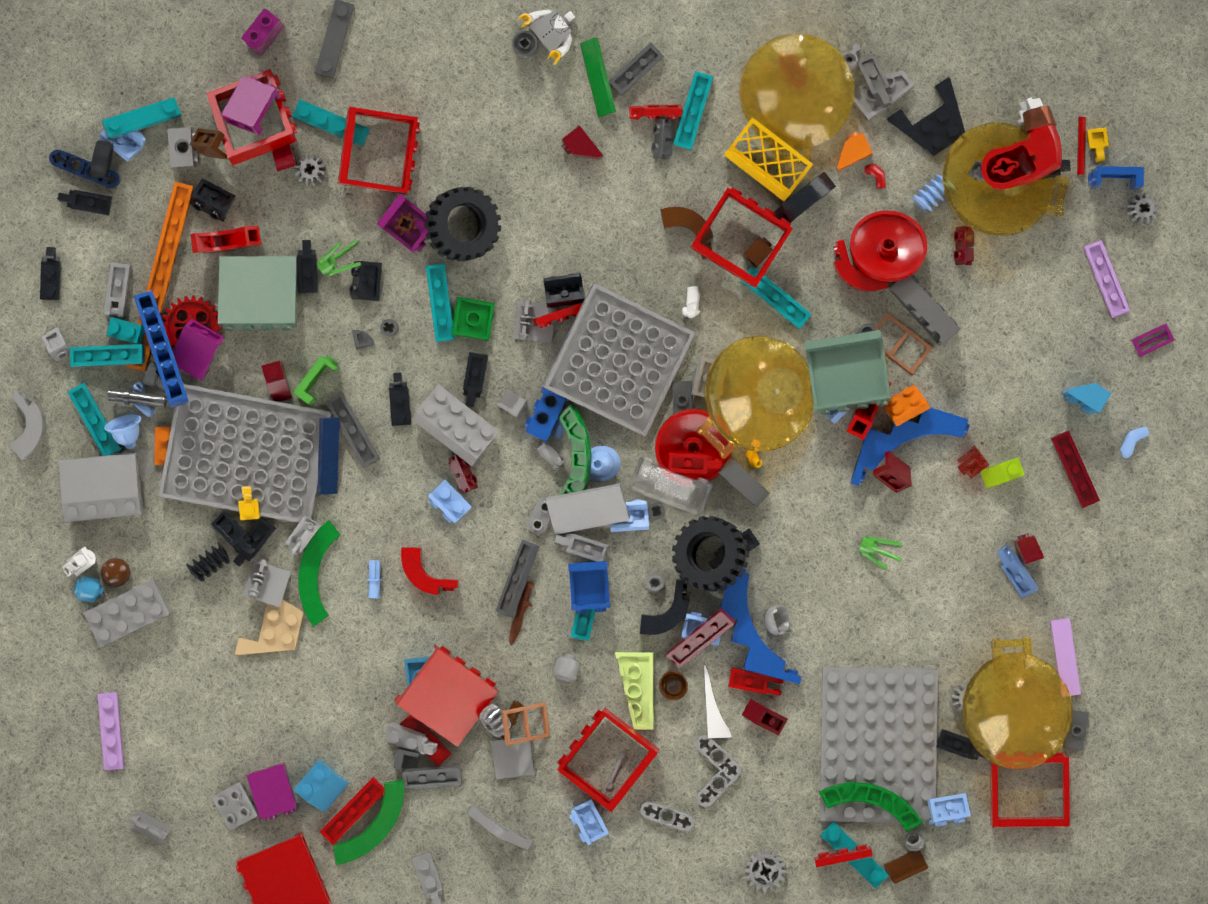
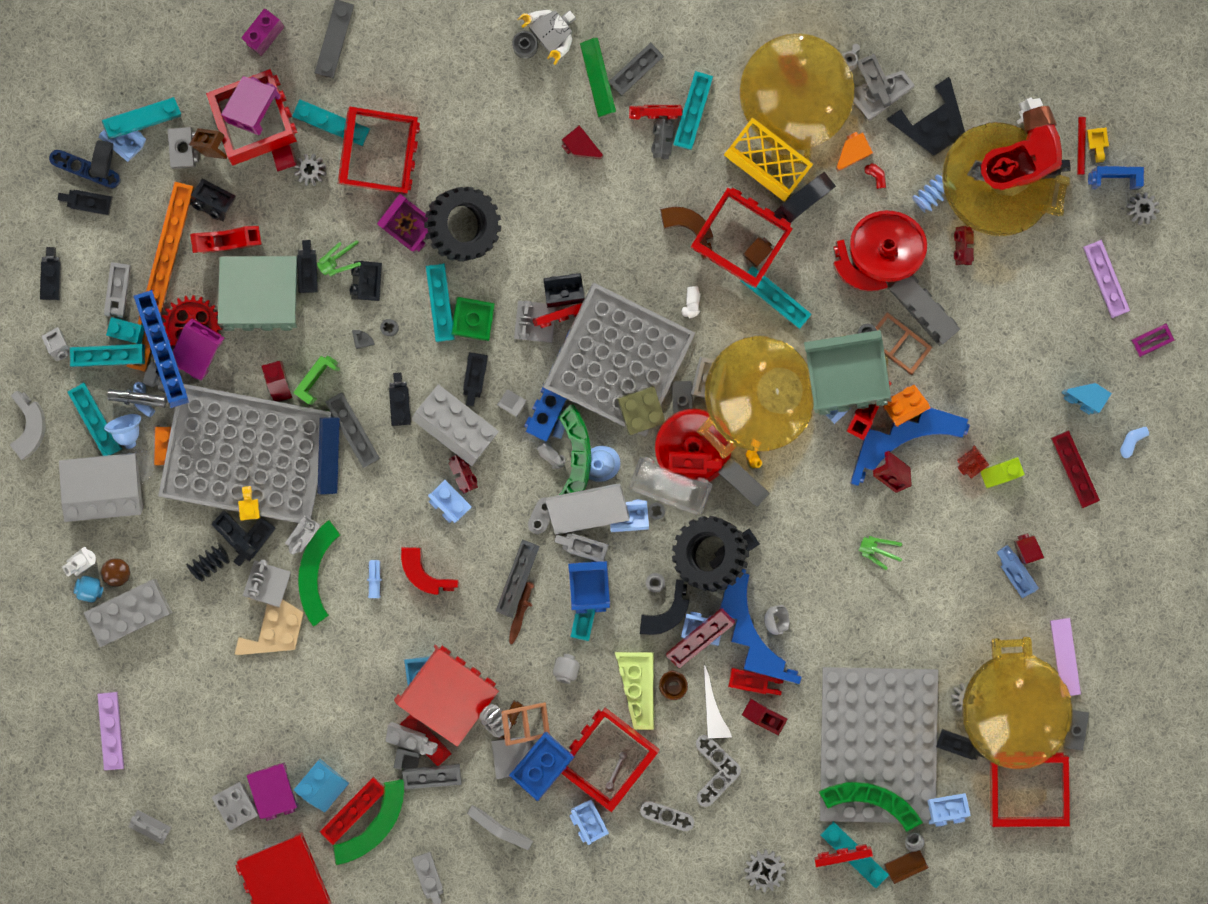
none -> blue tile [509,732,575,801]
none -> olive plate [617,386,665,435]

